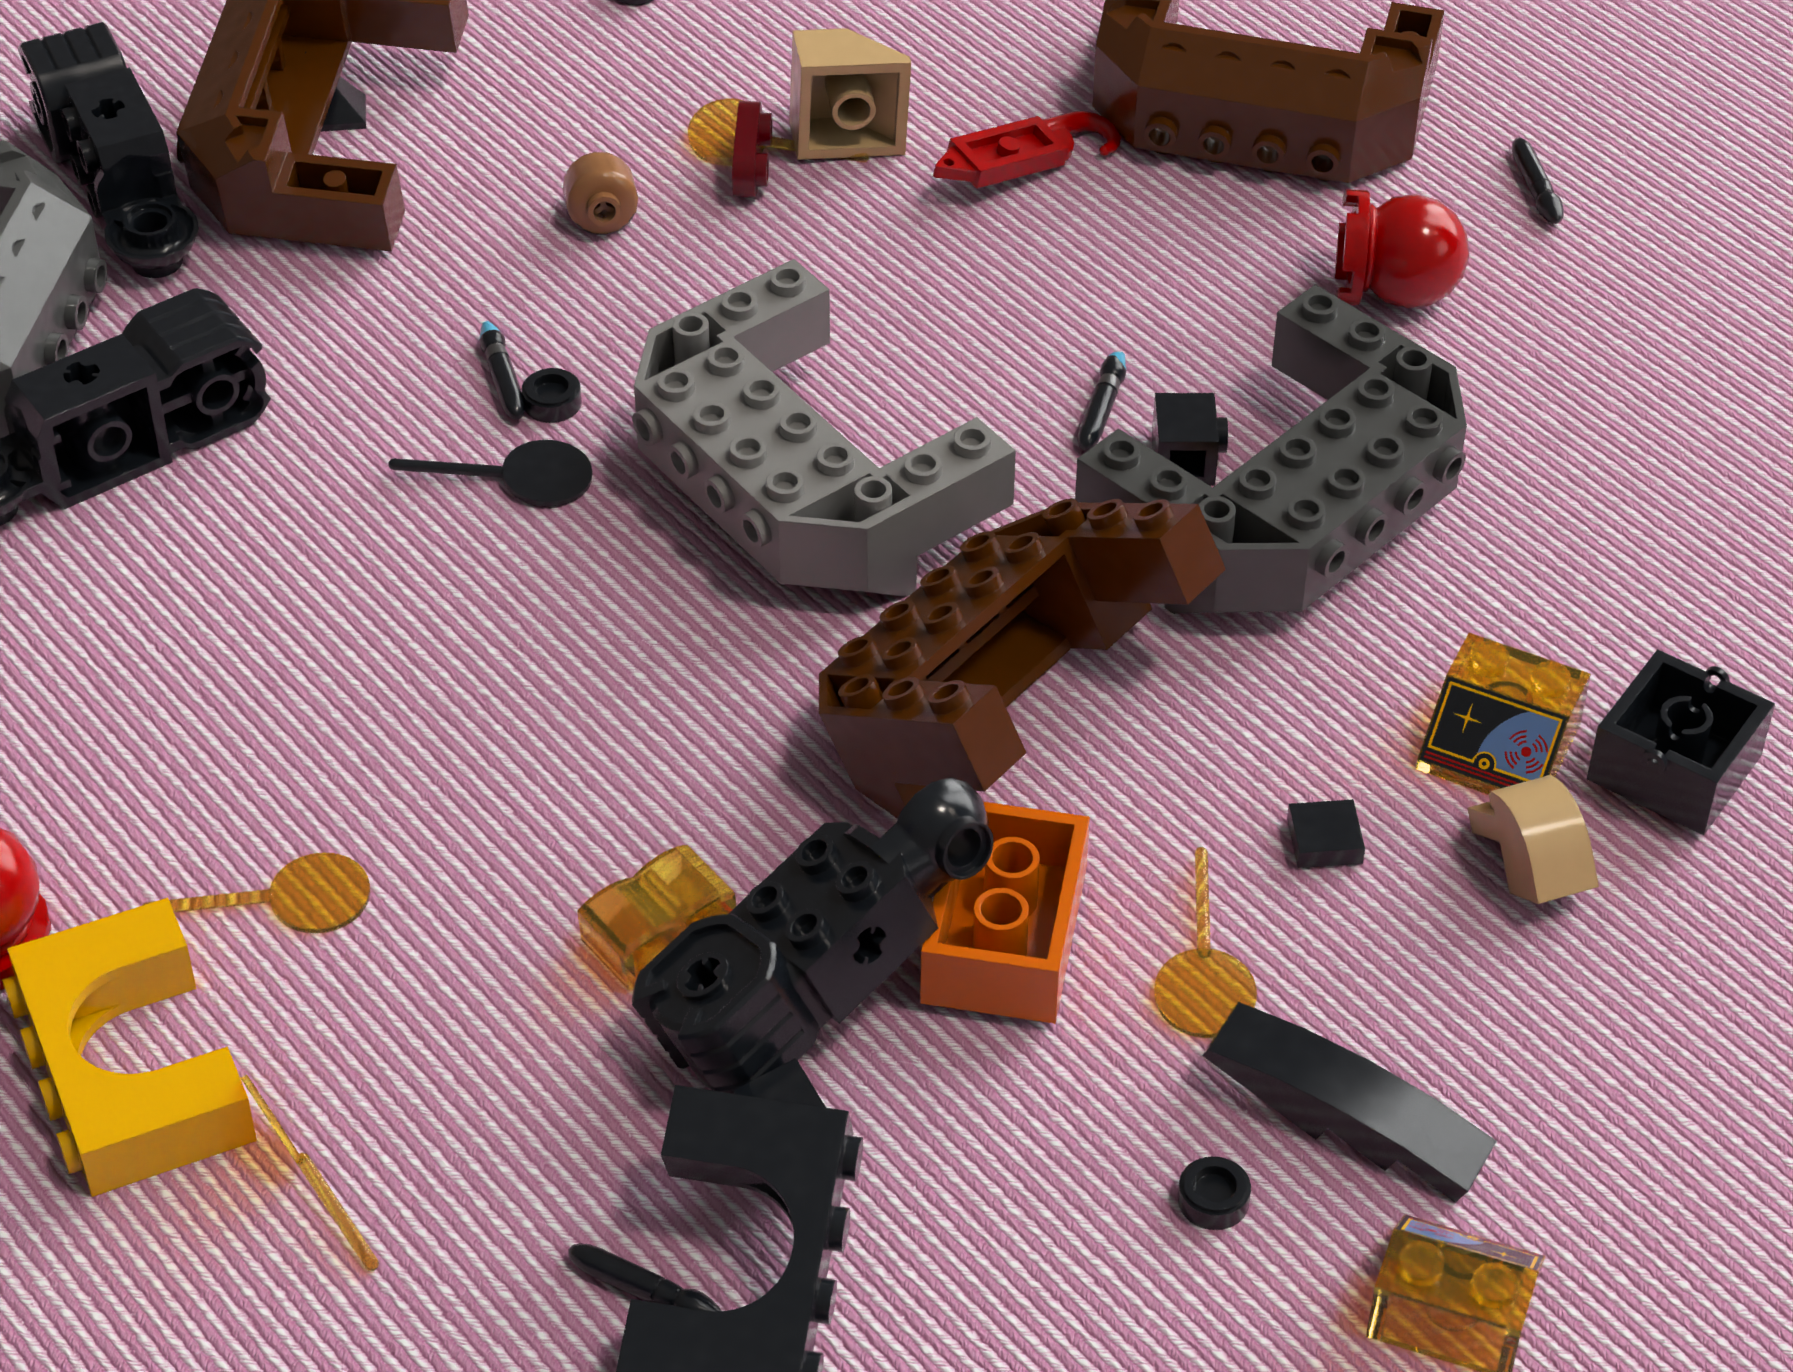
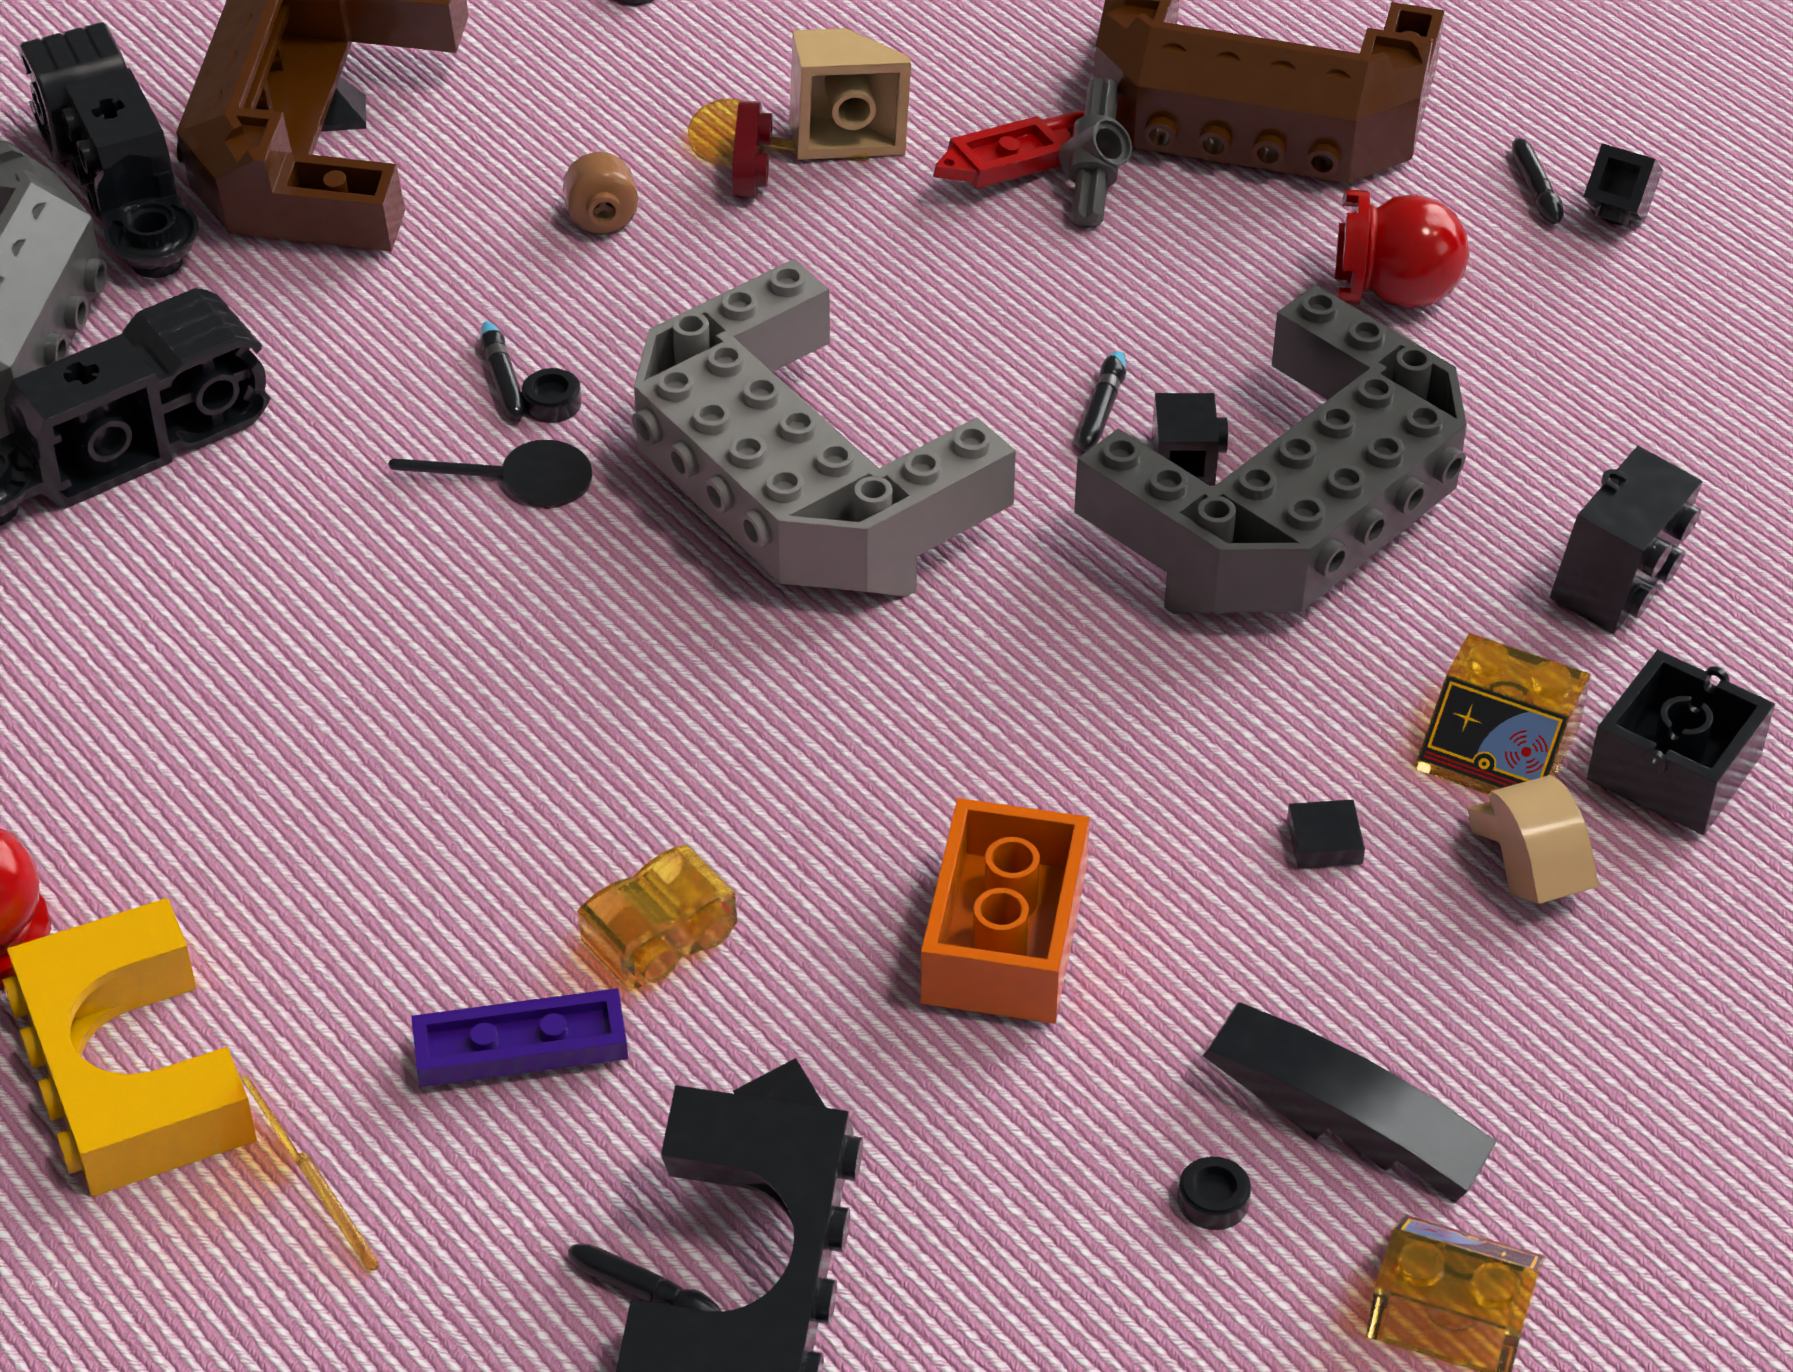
clear yellow piece [142,853,370,934] -> none
black brick [632,778,993,1094] -> none
reddish brown wedge [819,498,1226,819] -> none
clear yellow piece [1154,847,1257,1038] -> none
none -> dark purple plate [411,988,628,1088]
none -> dark grey axle [1059,77,1132,227]
none -> black brick [1549,445,1703,634]
none -> black brick [1583,143,1663,227]

